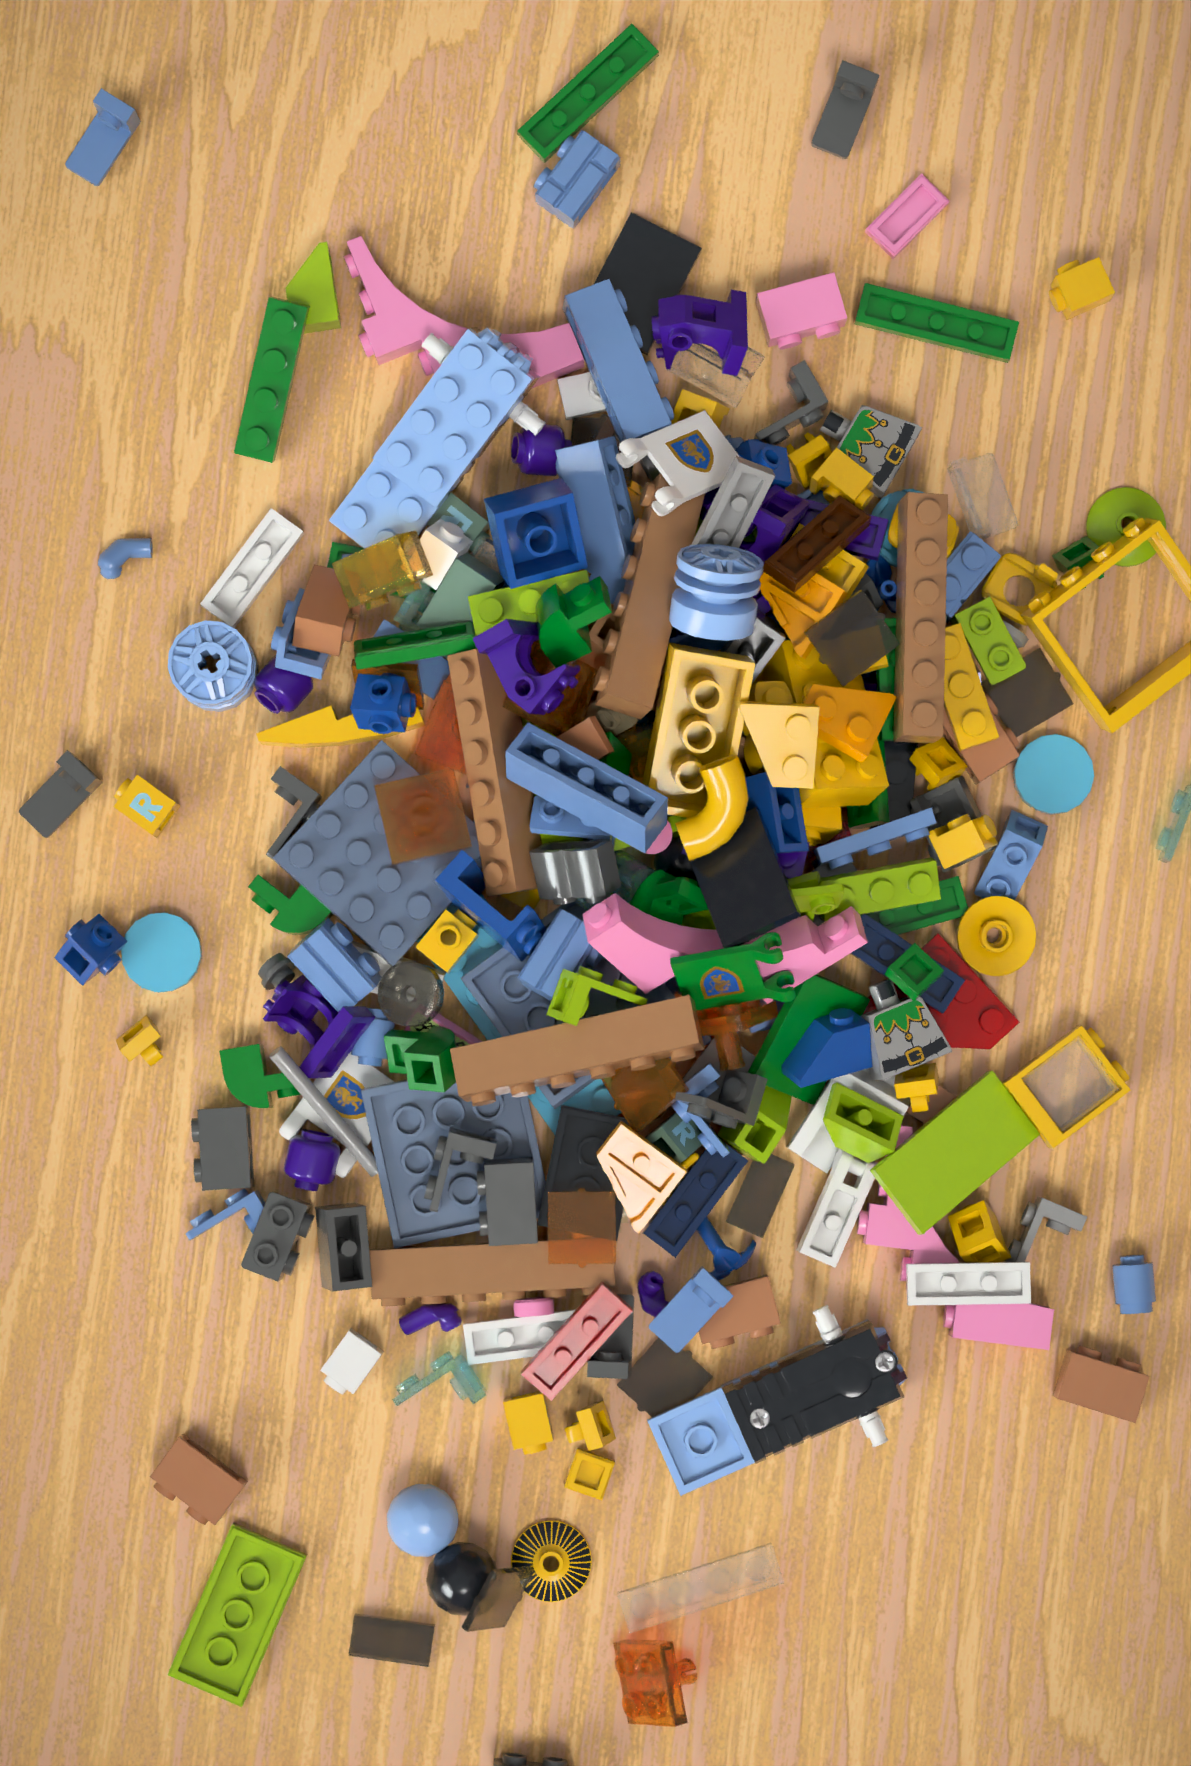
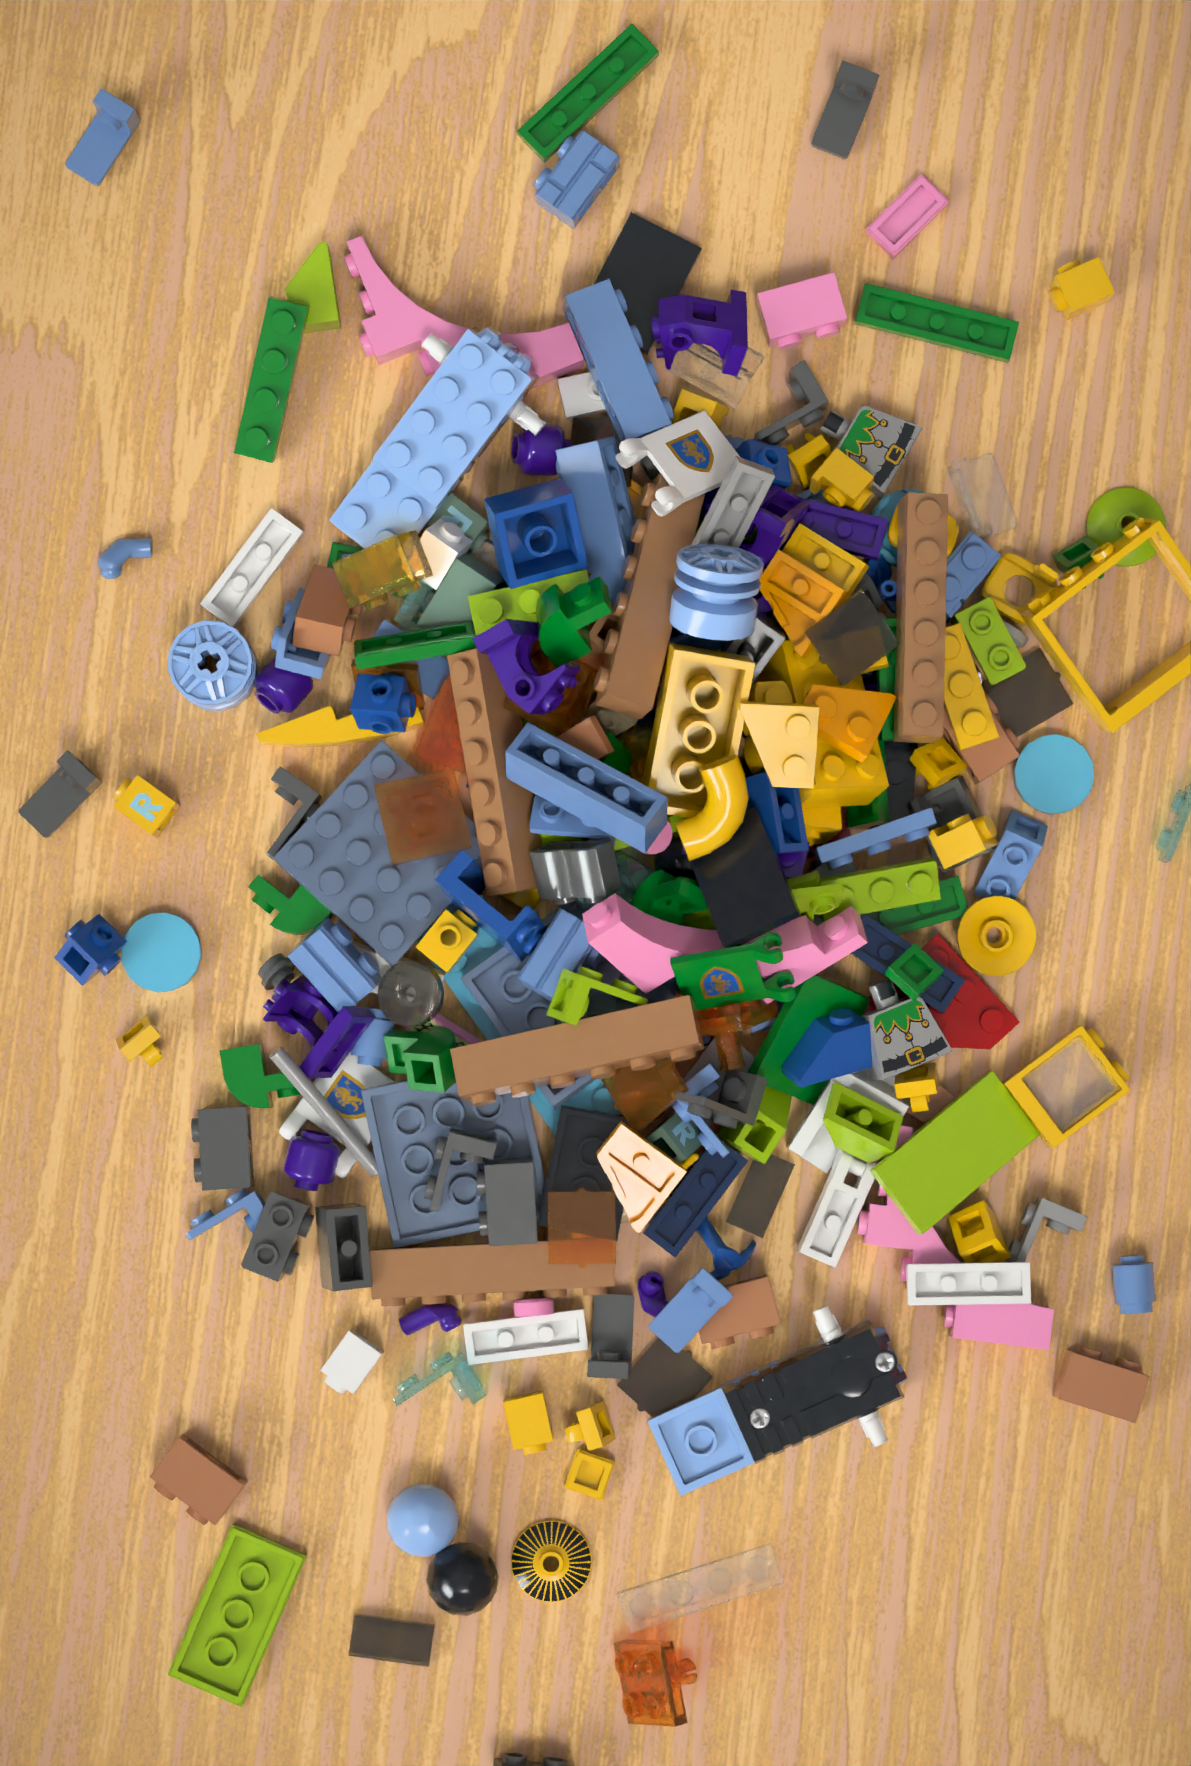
clear smoke piece [461,1566,535,1632] -> none
plate [521,1282,633,1401] -> none
reddish brown tile [763,495,871,593] -> none

